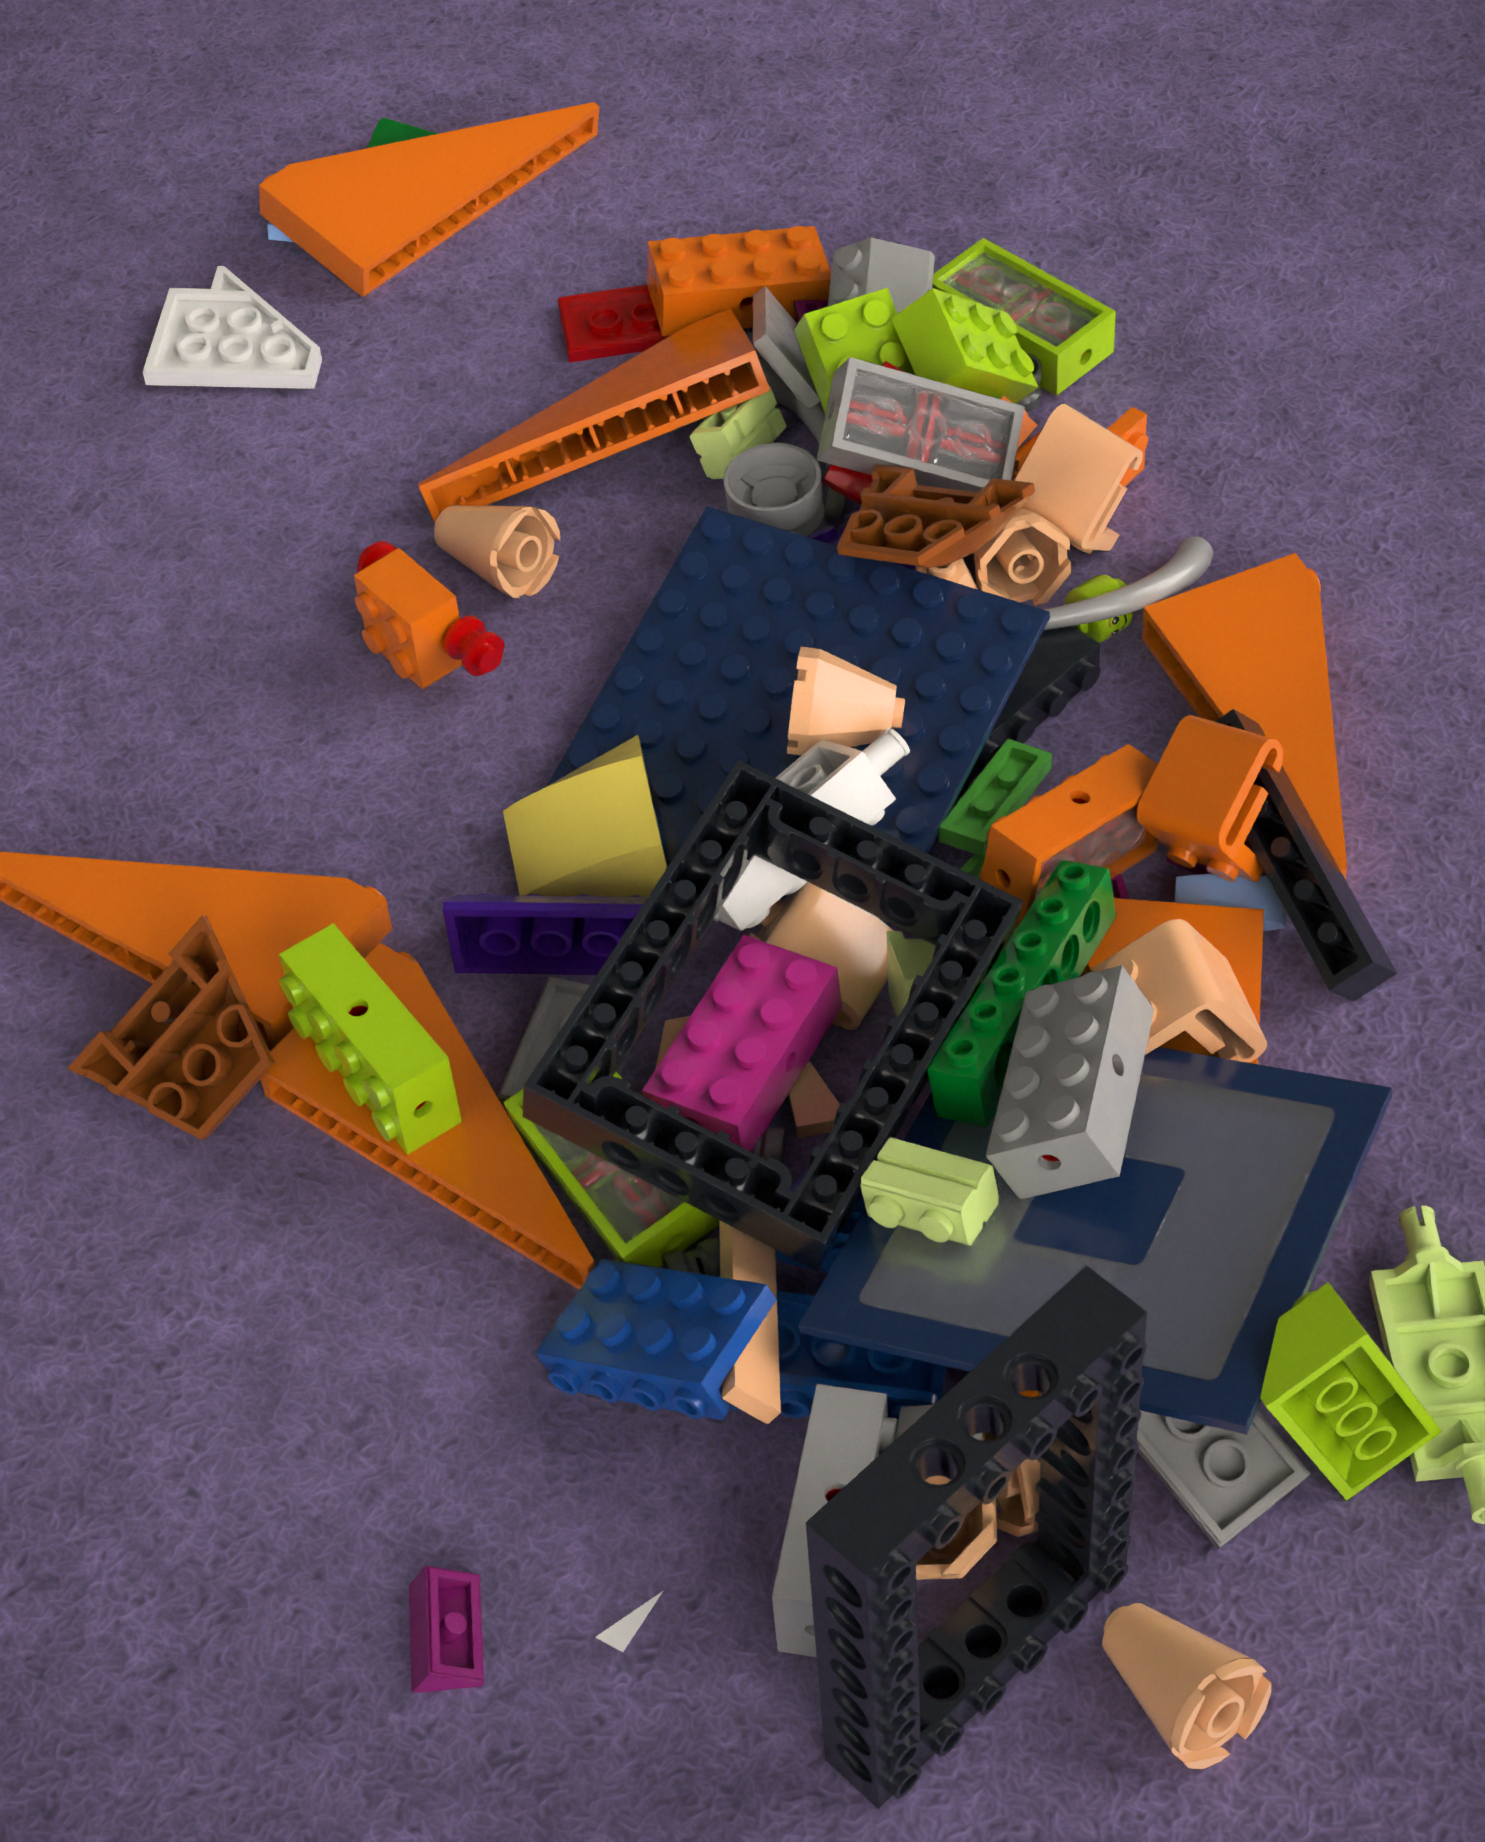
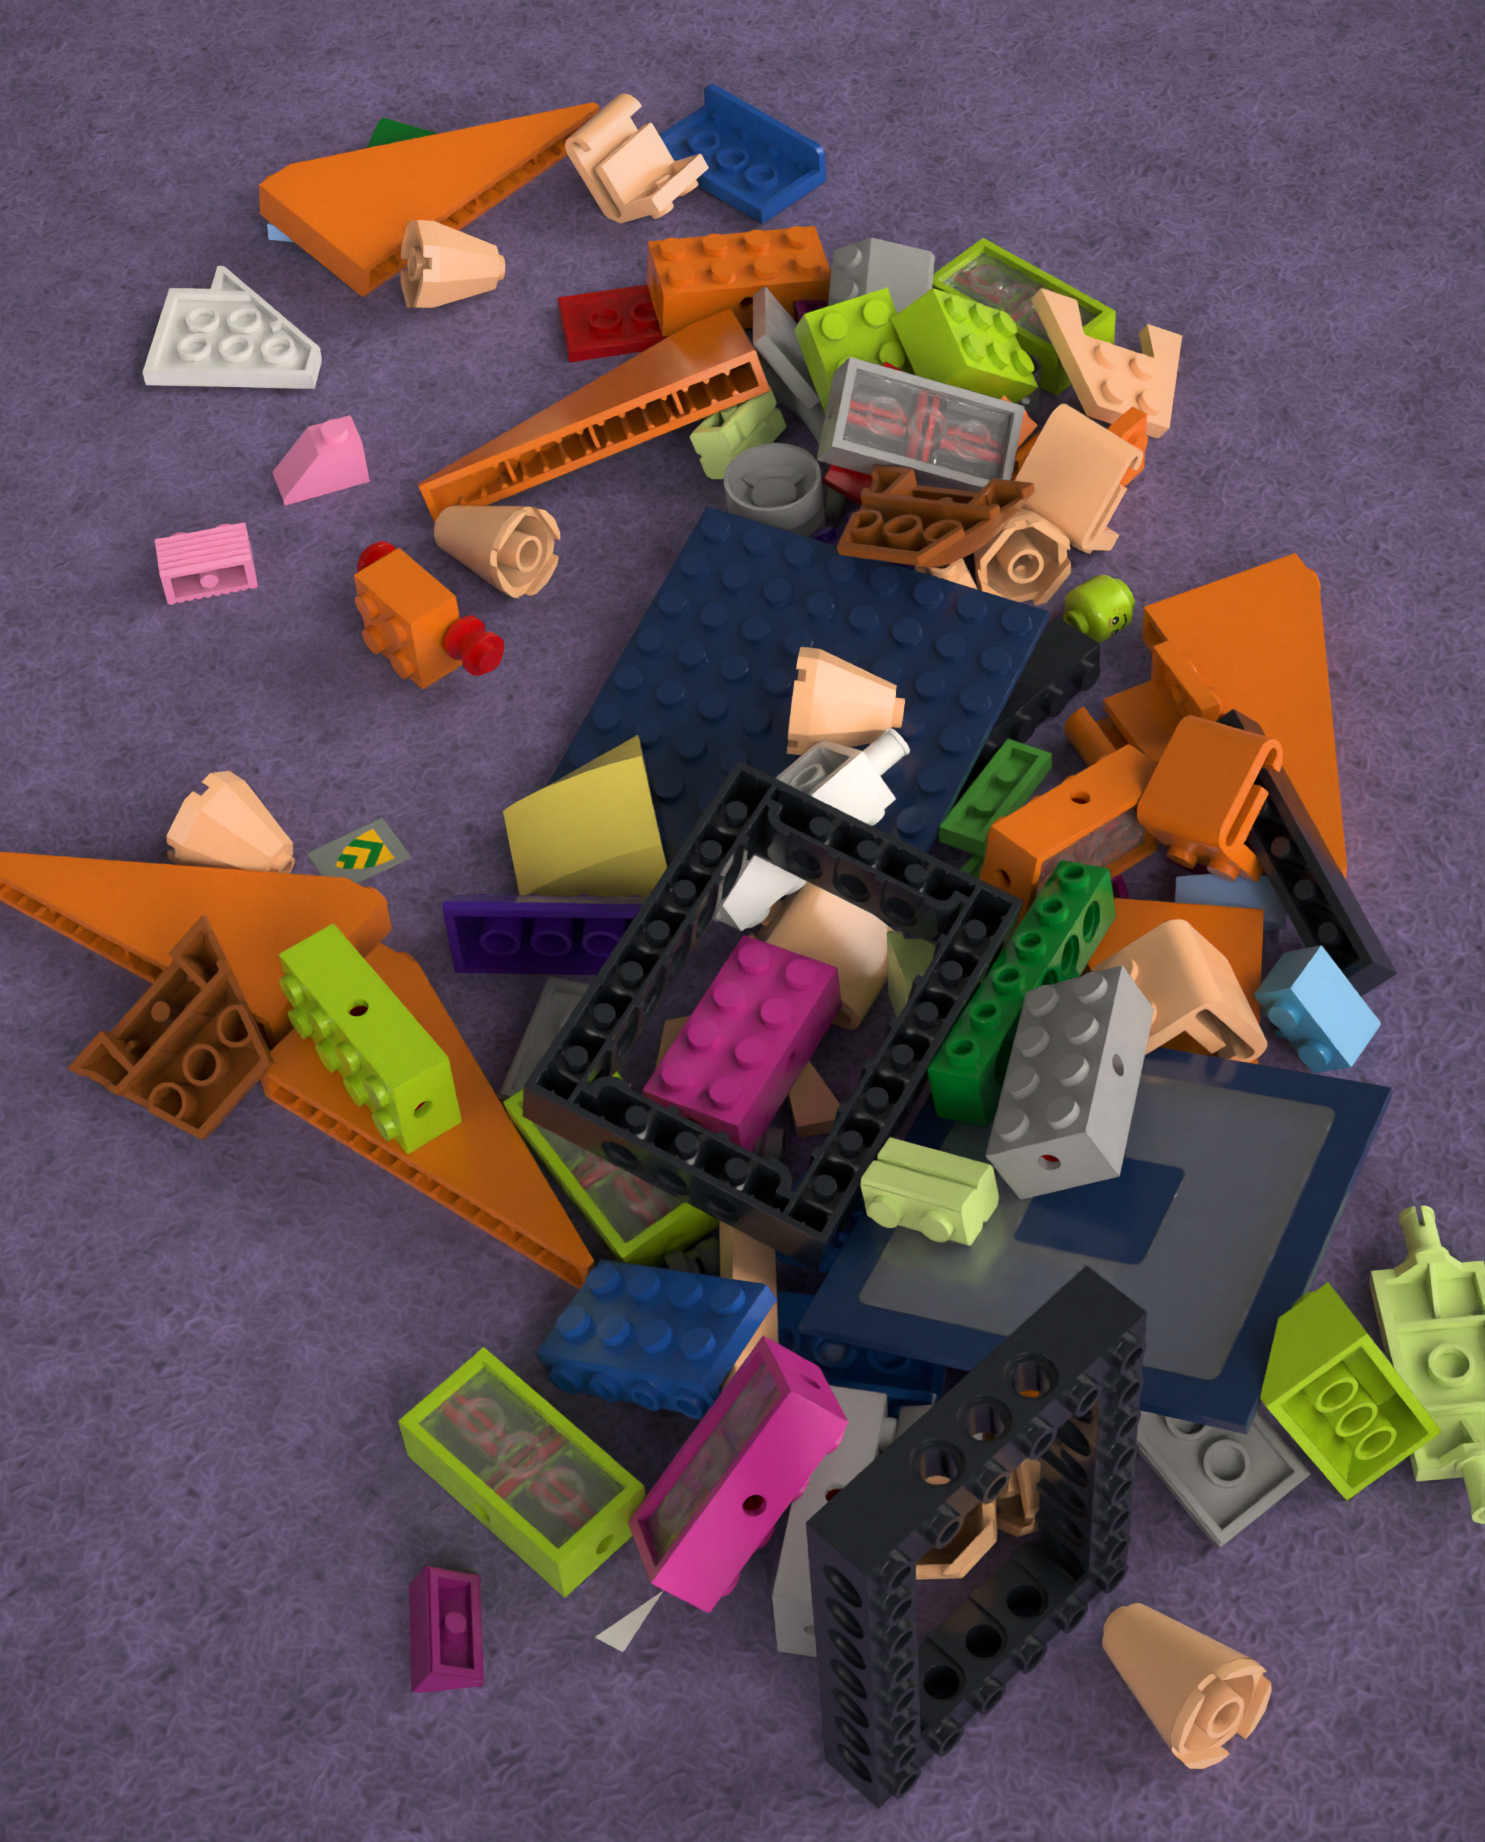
light grey animal [1043,536,1213,630] -> none
none -> bright pink brick [155,522,258,605]
none -> light nougat cone [166,771,295,873]
none -> bright pink slope [272,415,370,506]
none -> light grey sticker [308,817,412,884]
none -> brick [398,1347,646,1598]
none -> light nougat cone [400,220,505,308]
none -> light nougat piece [565,93,709,223]
none -> dark pink brick [628,1336,849,1613]
none -> blue bracket [659,84,826,224]
none -> light nougat wing [1031,288,1182,438]
none -> orange piece [1064,640,1222,767]
none -> dark azure brick [1253,945,1381,1073]

